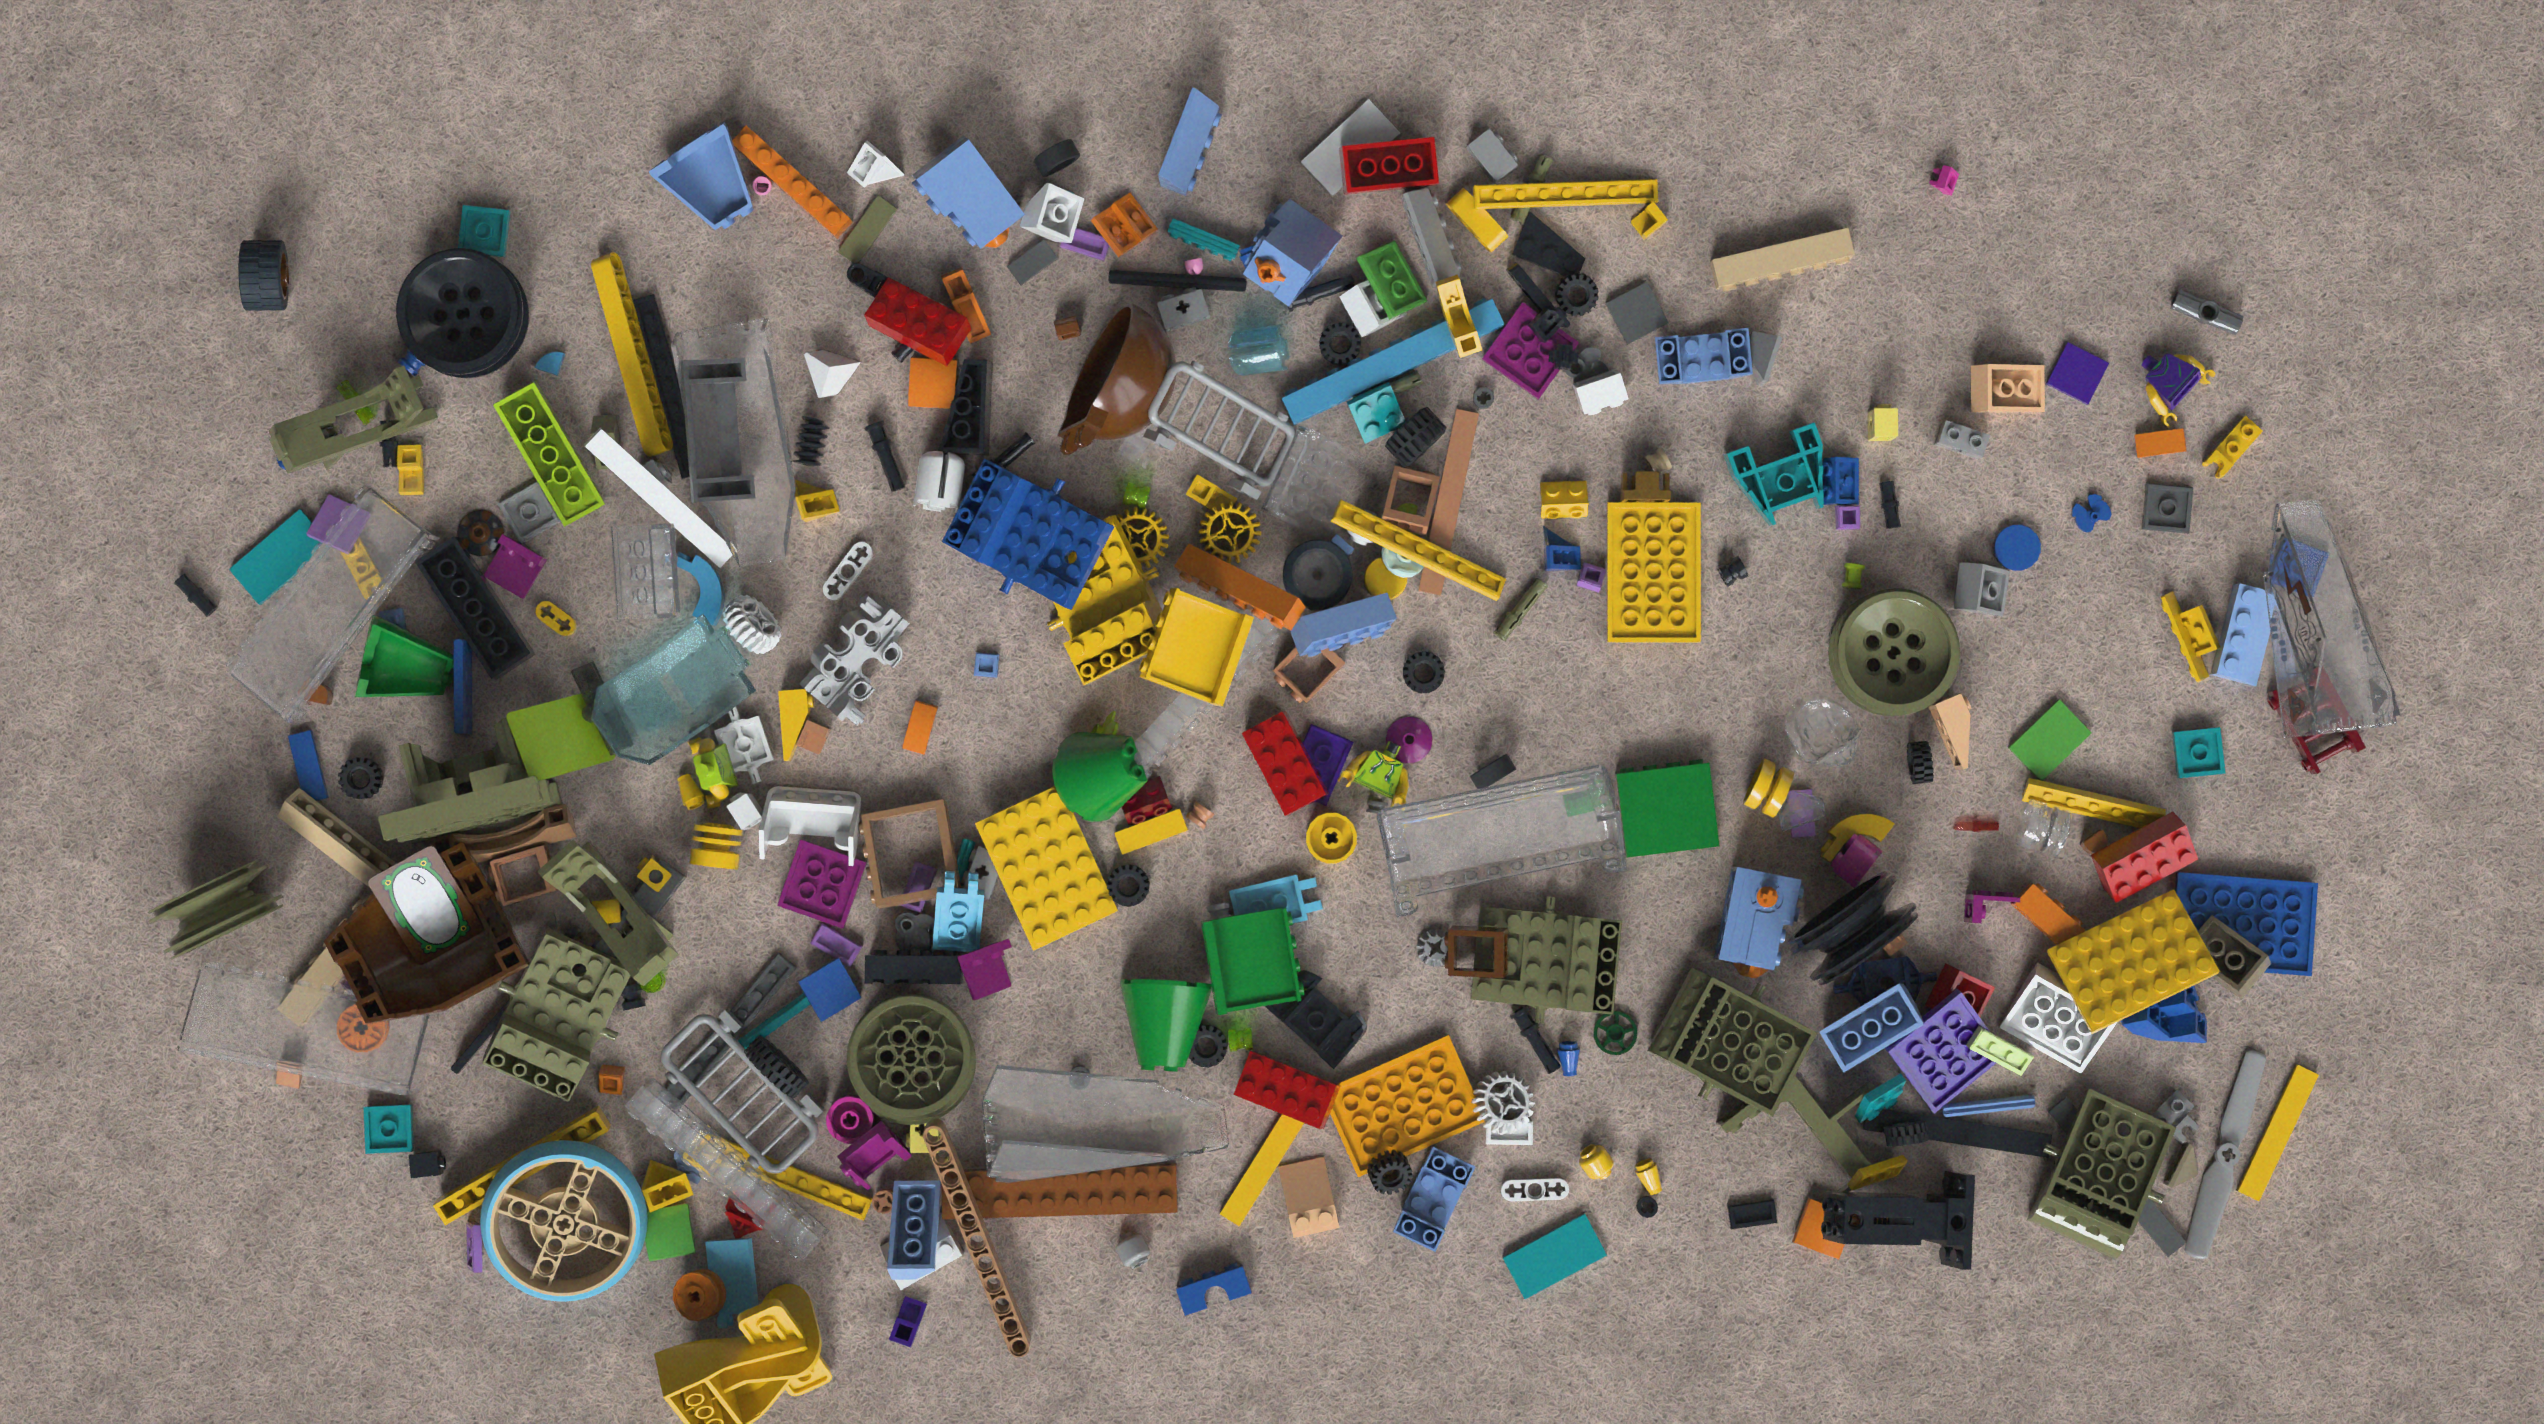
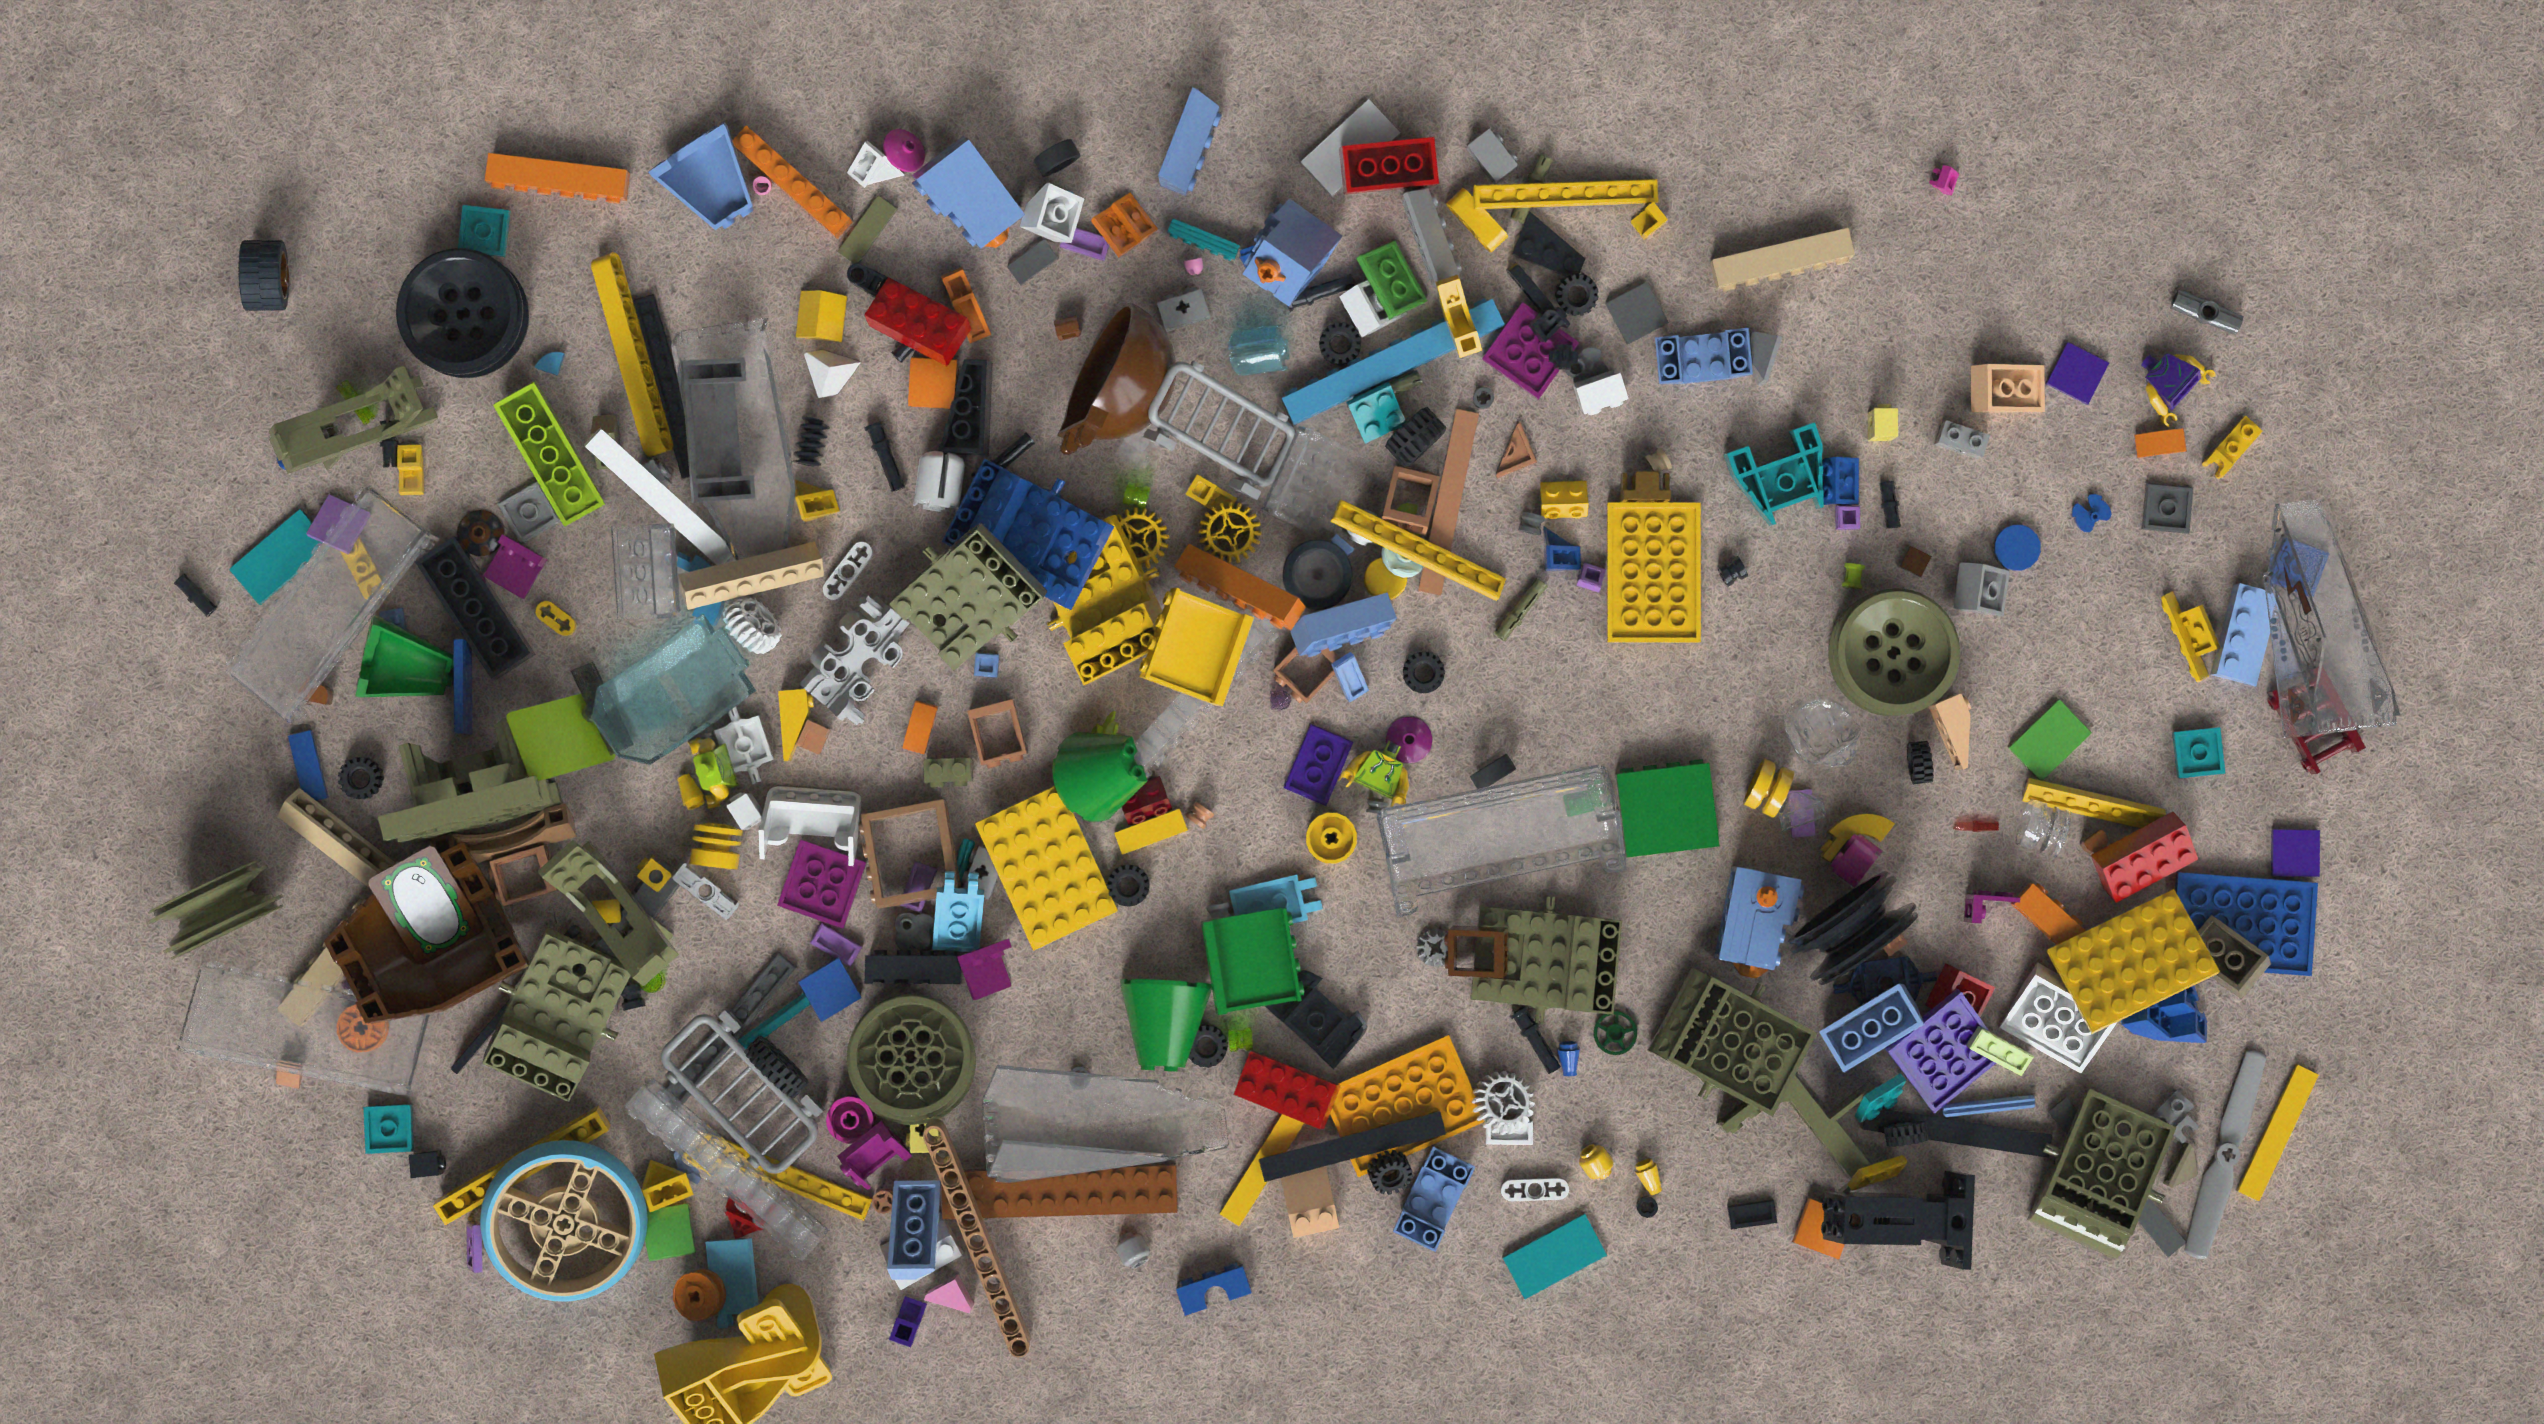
blue wheel [398,349,425,376] -> none
orange slope [599,1064,625,1095] -> none
black axle [1108,270,1247,292] -> none
red brick [1242,711,1329,816] -> none
none -> orange brick [485,153,630,204]
none -> light grey piece [671,861,739,919]
none -> tan brick [678,542,824,610]
none -> yellow slope [796,290,847,342]
none -> dark pink dish [883,129,925,172]
none -> olive piece [889,522,1048,671]
none -> olive brick [924,758,973,787]
none -> bright pink slope [924,1274,974,1313]
none -> nougat window [967,699,1028,769]
none -> black tile [1259,1111,1446,1182]
none -> clear purple plate [1270,688,1292,712]
none -> medium blue tile [1331,652,1369,702]
none -> nougat tile [1496,422,1537,479]
none -> dark grey wheel [1518,512,1545,536]
none -> reddish brown tile [1900,546,1932,577]
none -> dark purple tile [2271,829,2320,877]

